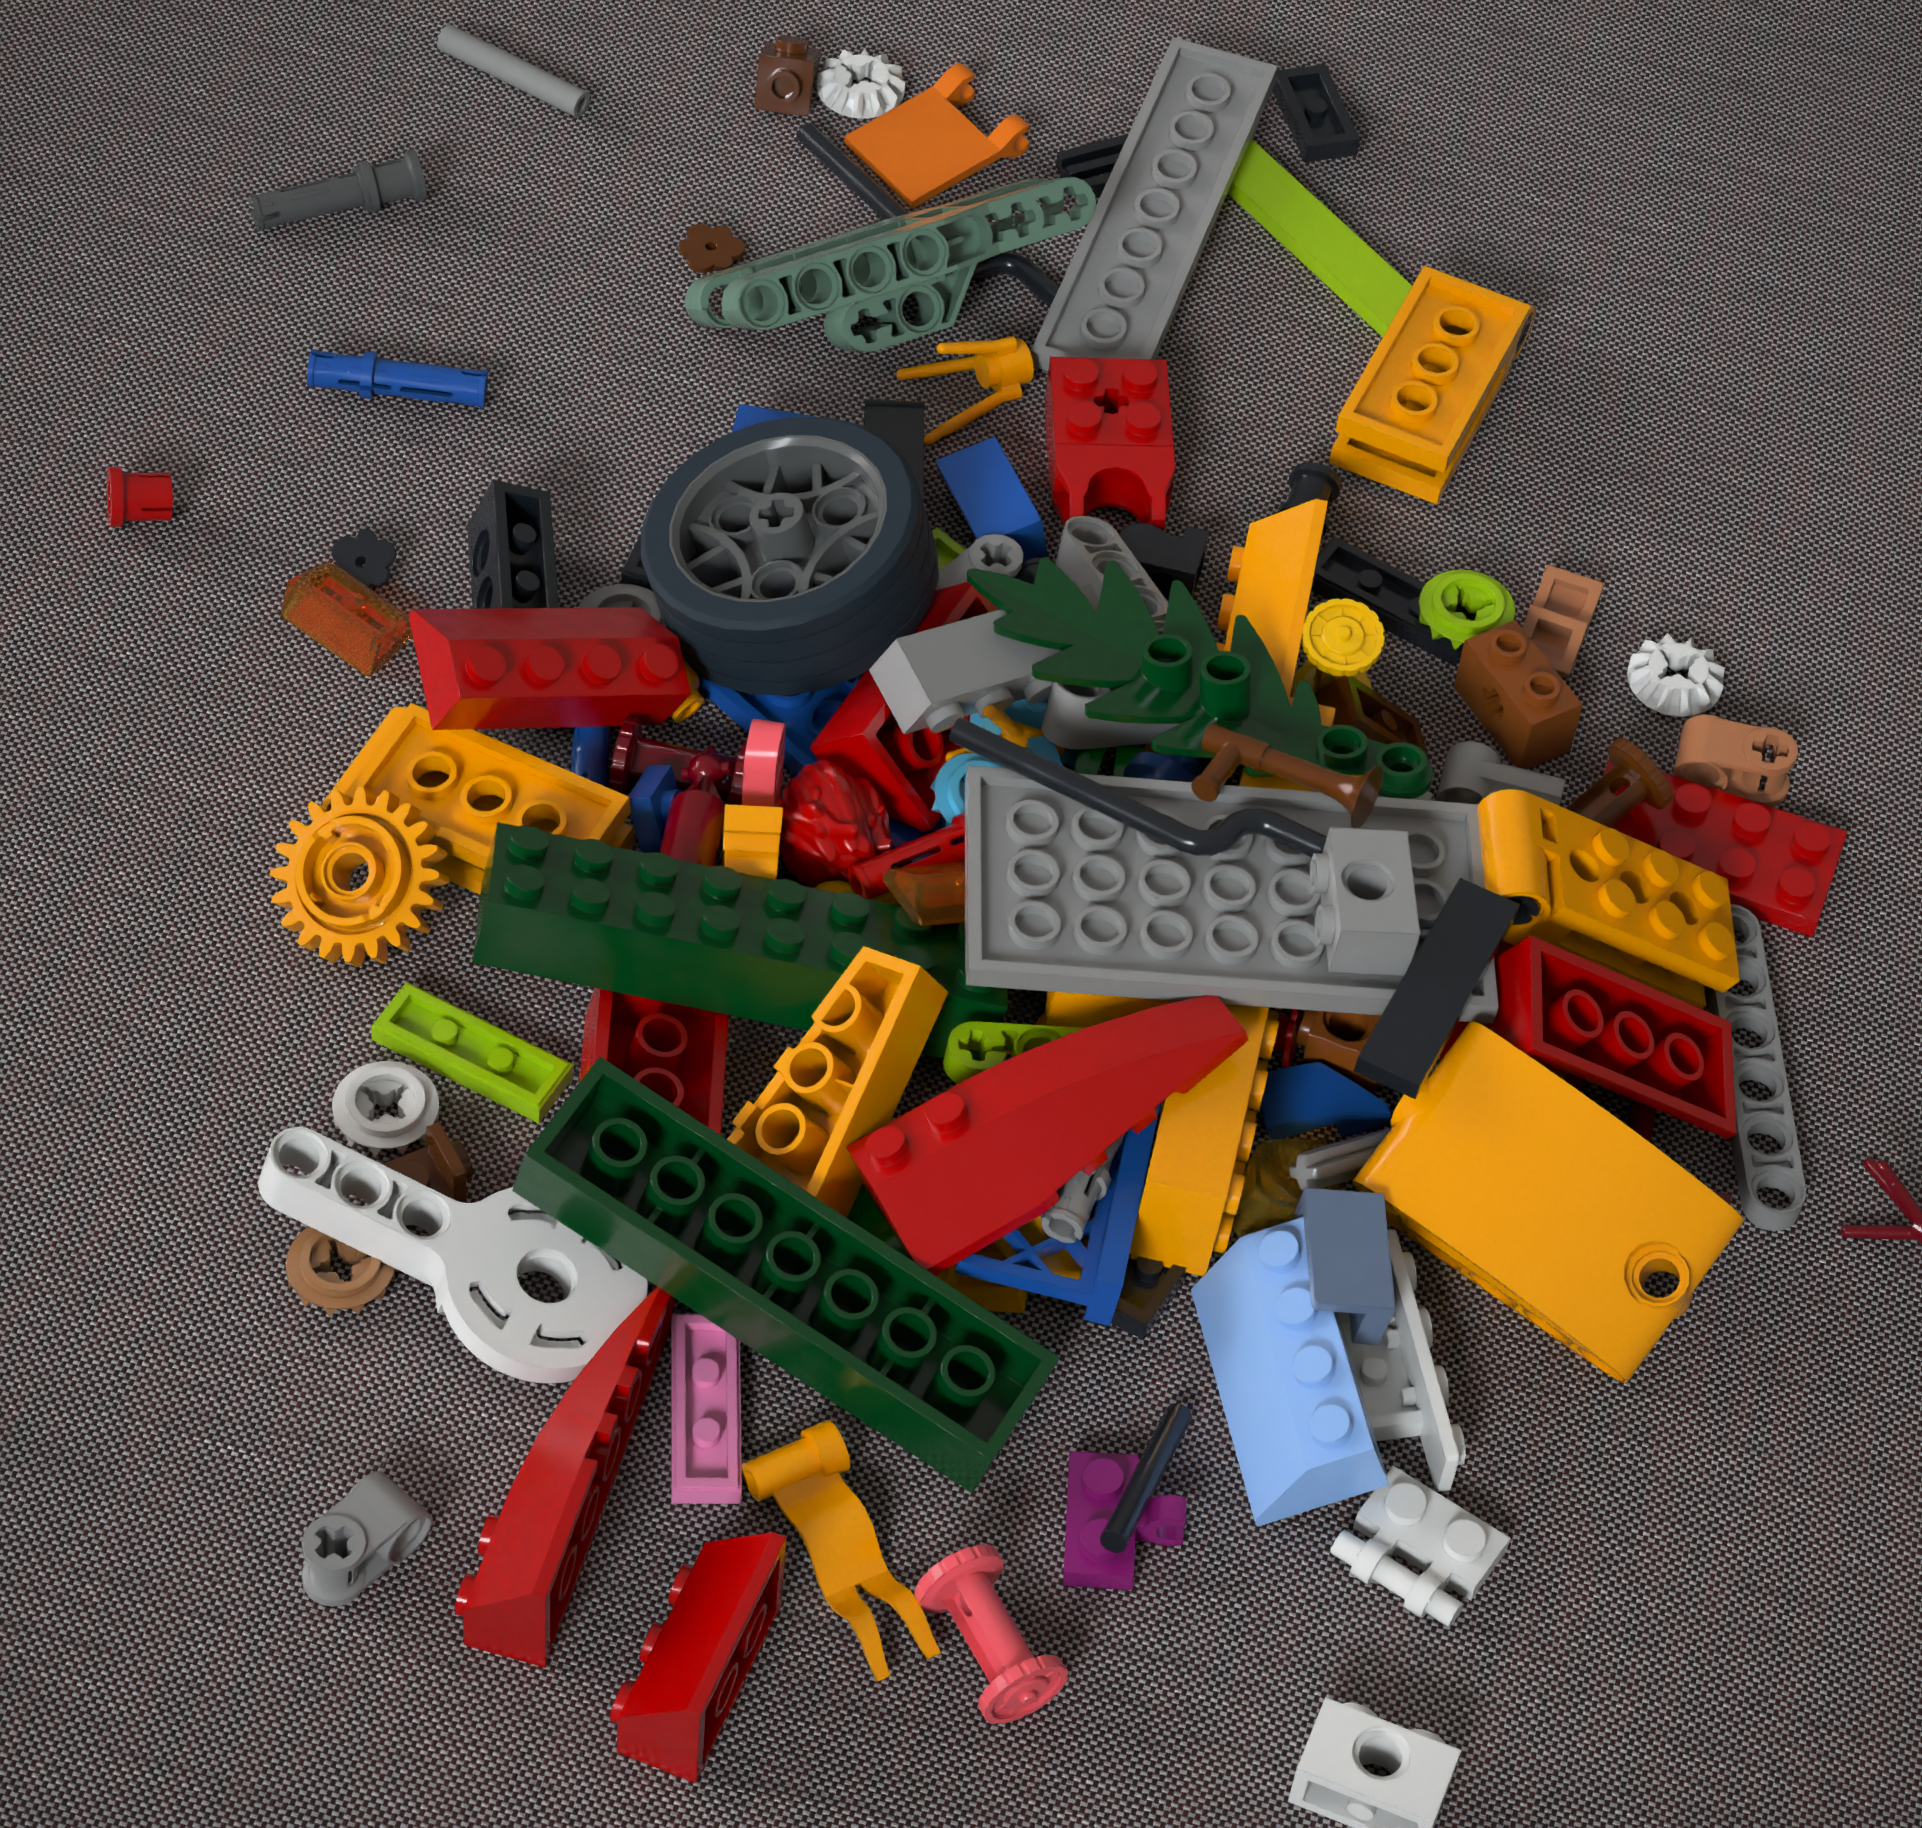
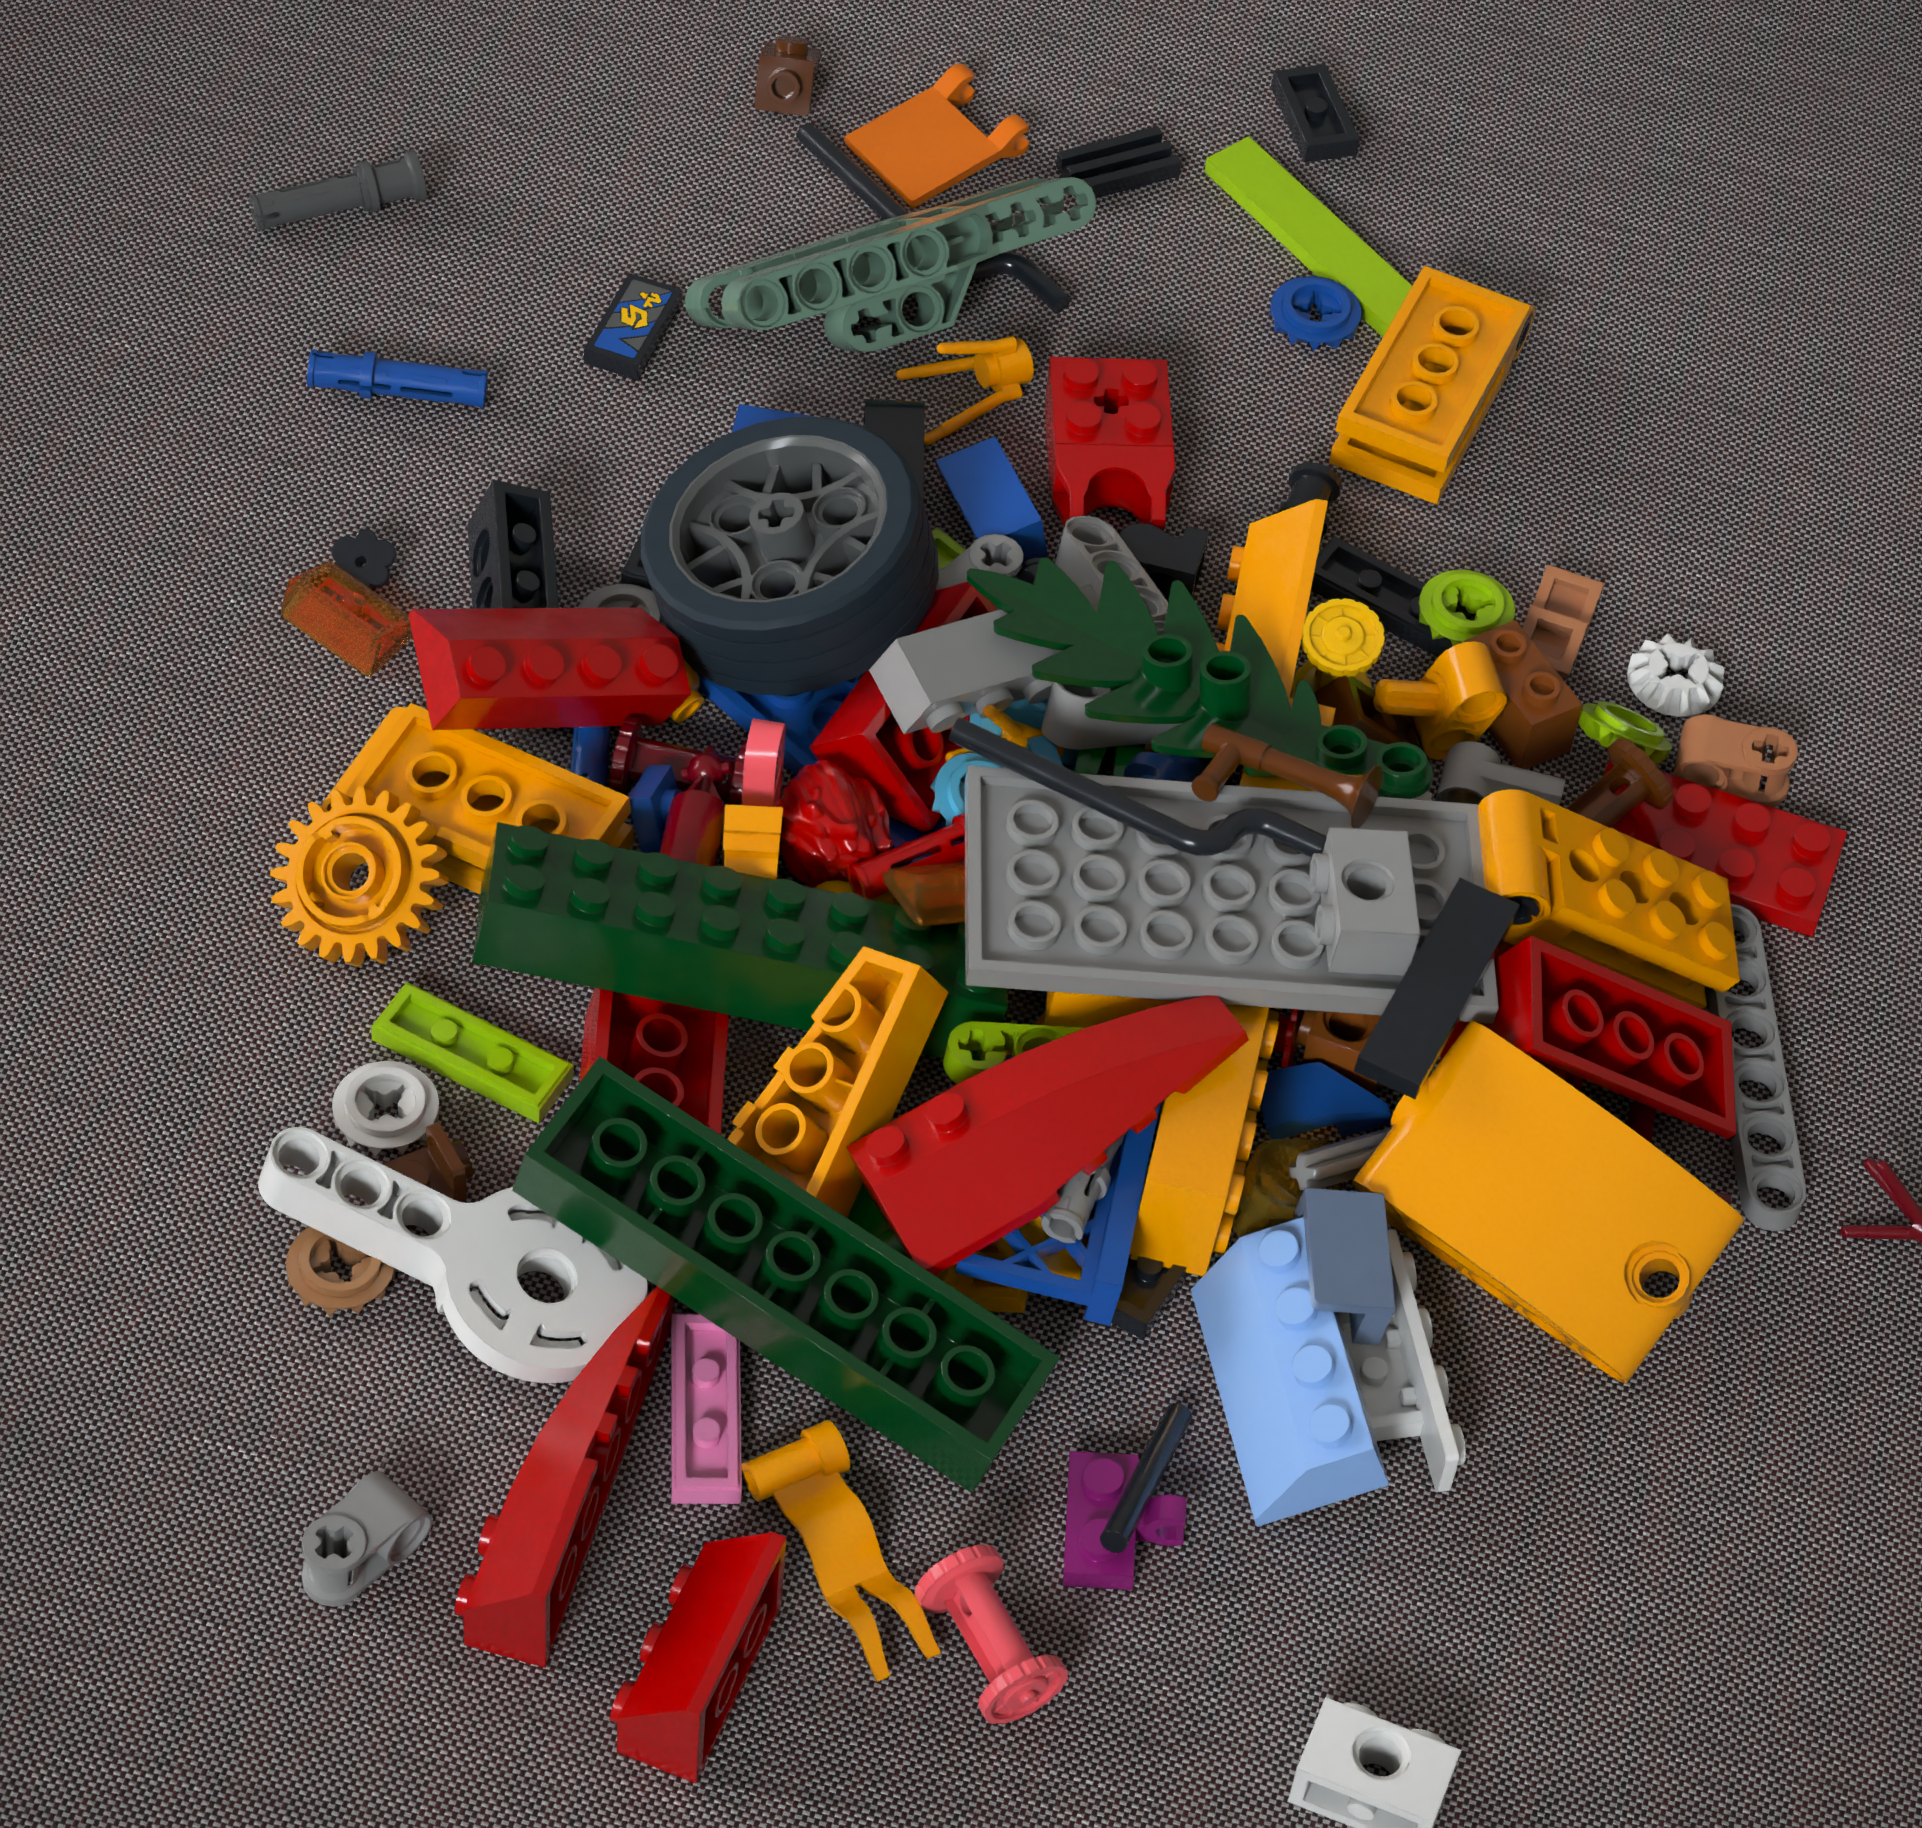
red bush [106,467,173,527] -> none
light grey piece [437,24,590,117] -> none
reddish brown plant [678,224,745,273] -> none
white gear [817,48,905,119] -> none
light grey plate [1030,37,1278,371] -> none
white plate [1330,1466,1511,1627] -> none
none -> tile [584,273,682,380]
none -> blue gear [1269,276,1361,352]
none -> light orange beam [1373,641,1507,760]
none -> lime gear [1578,701,1672,764]

